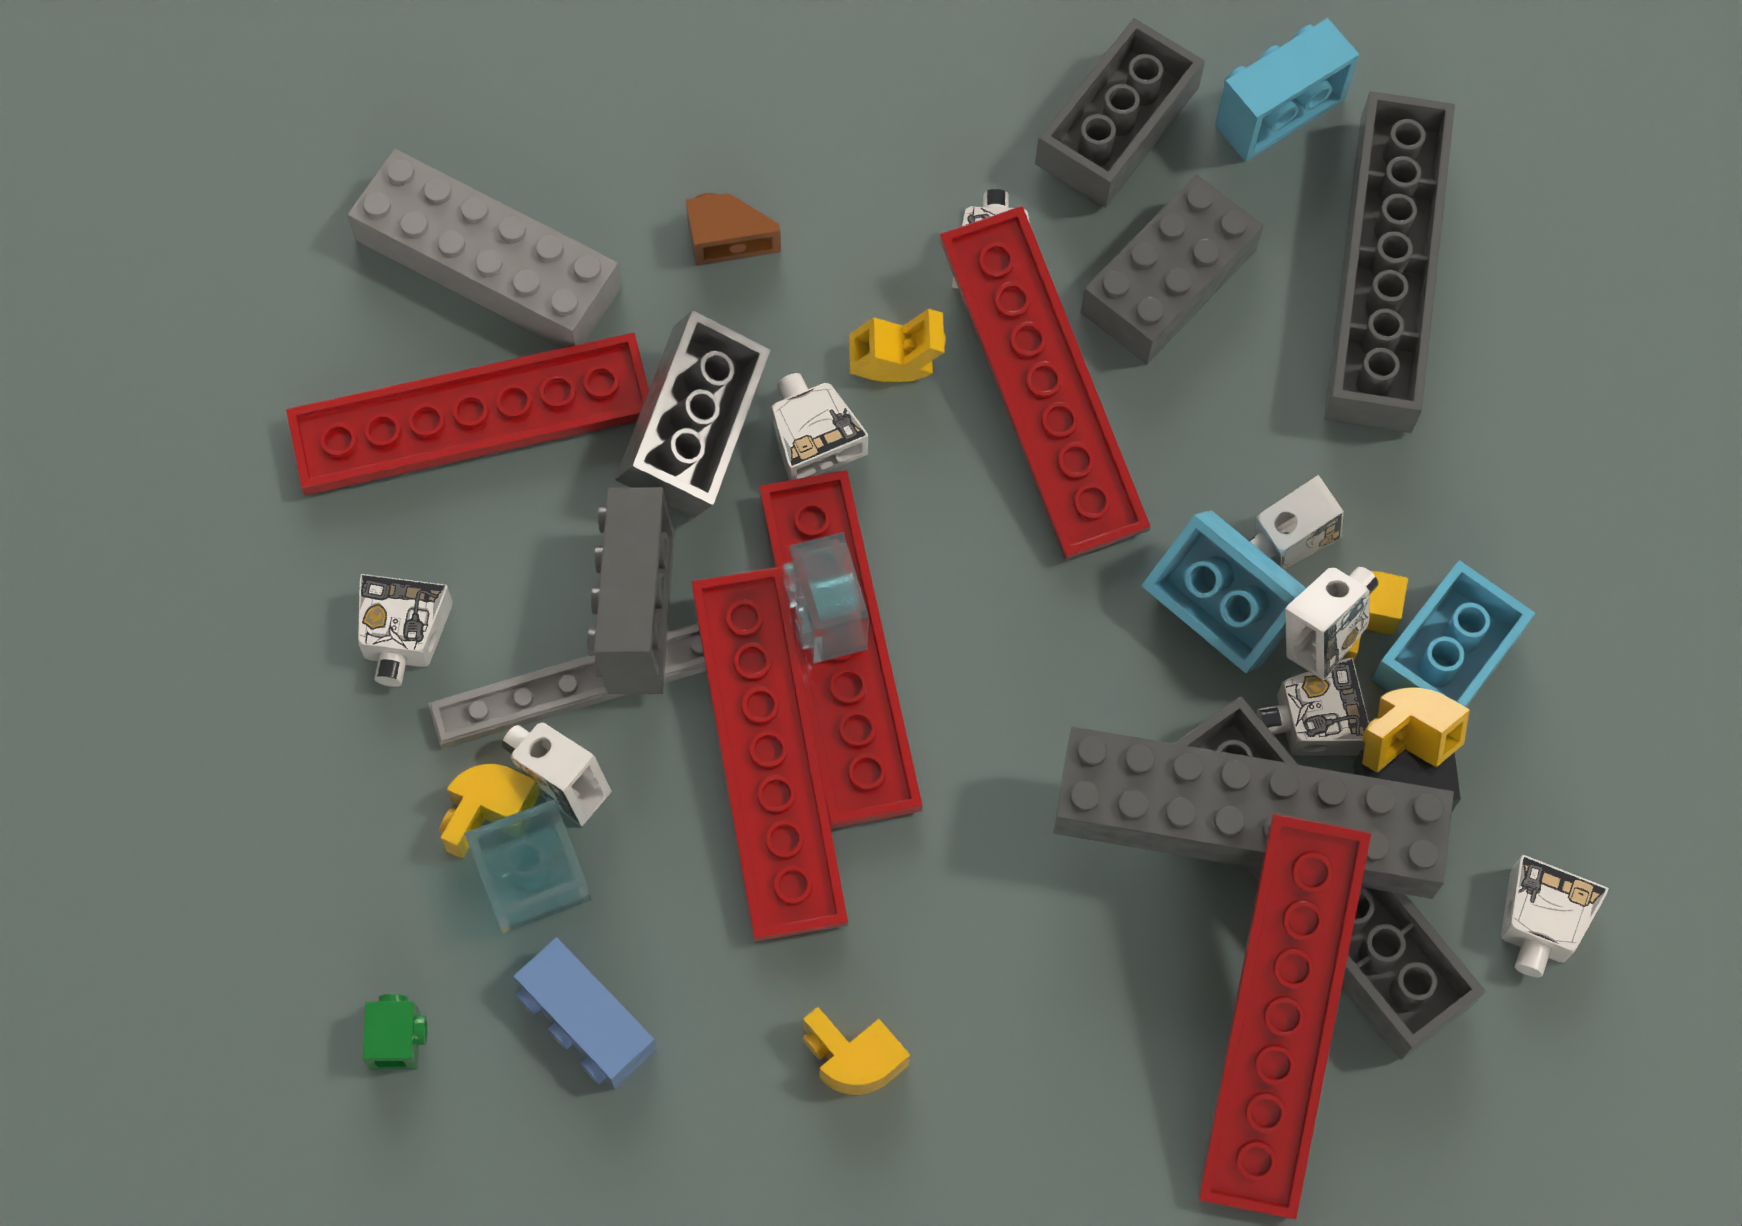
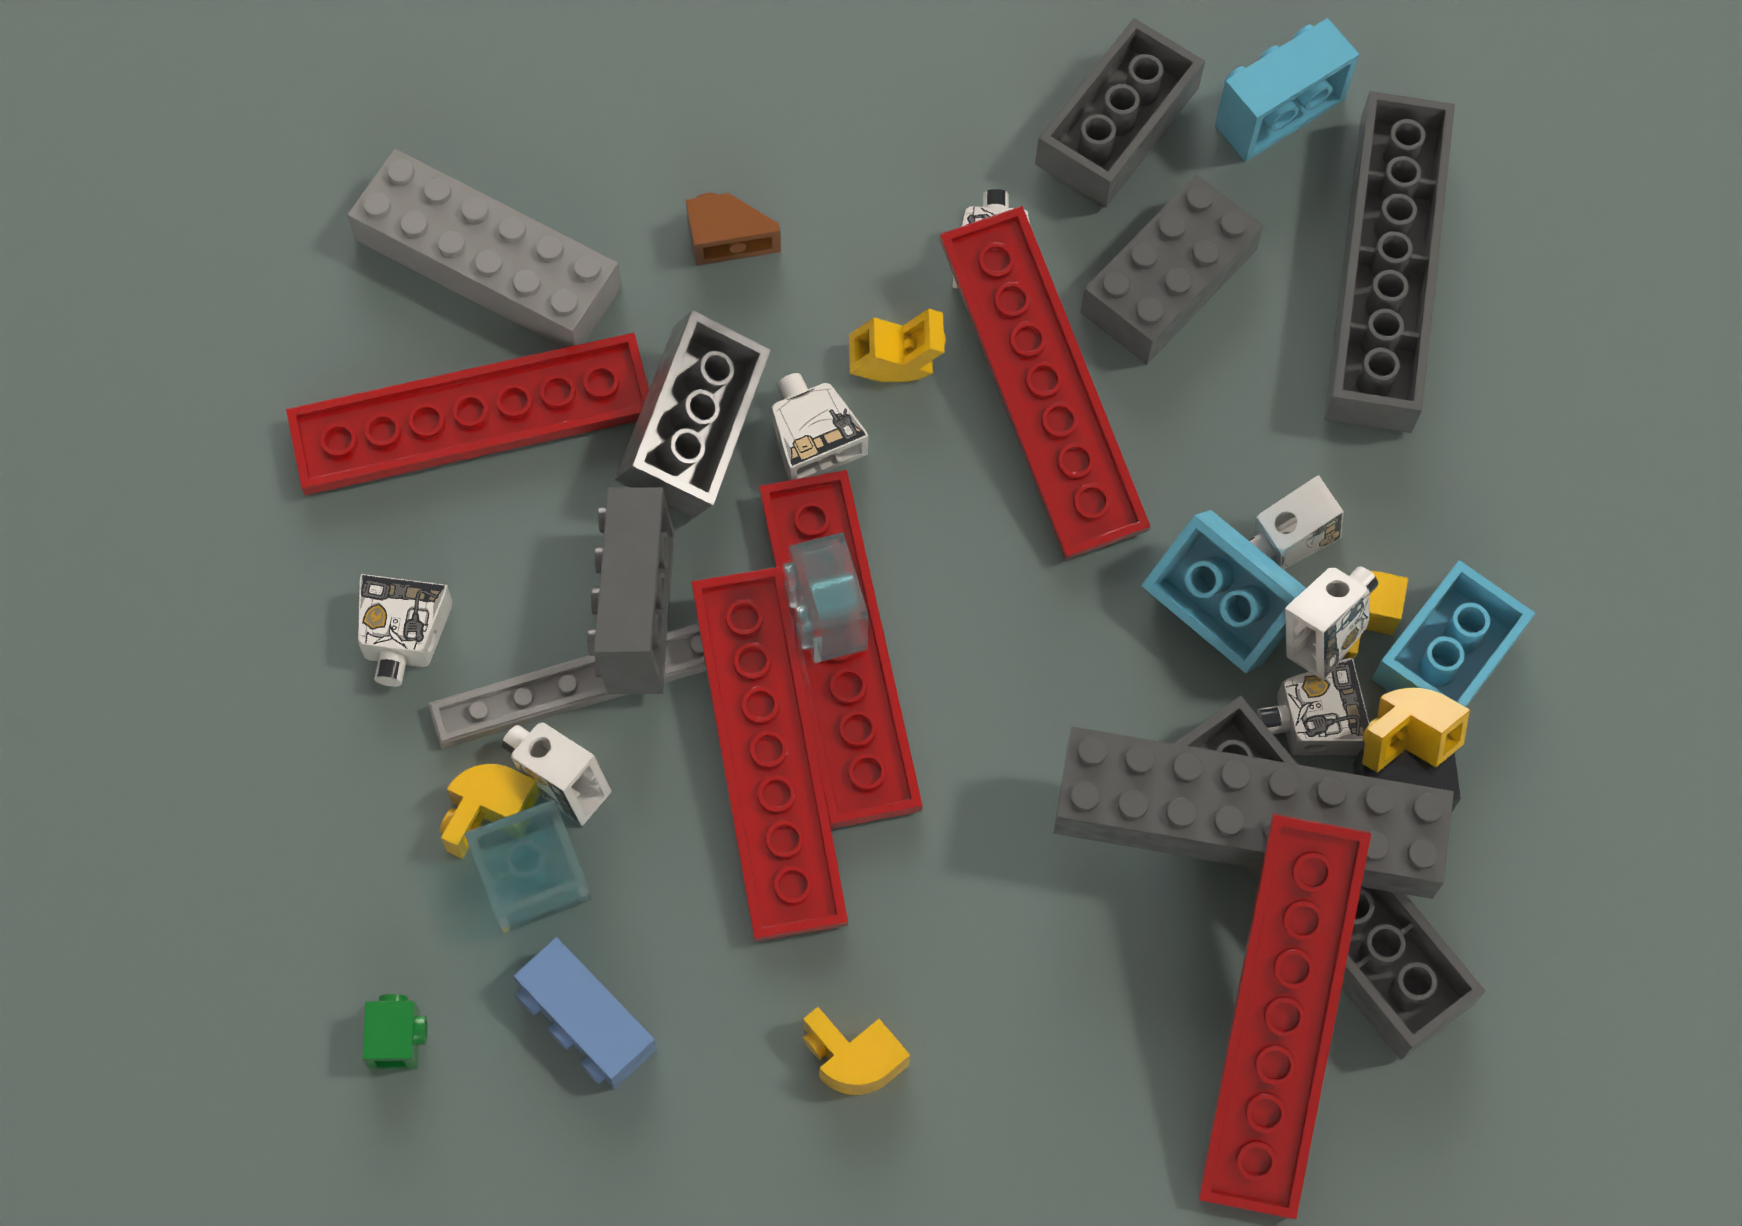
white torso [1501,855,1609,978] -> none

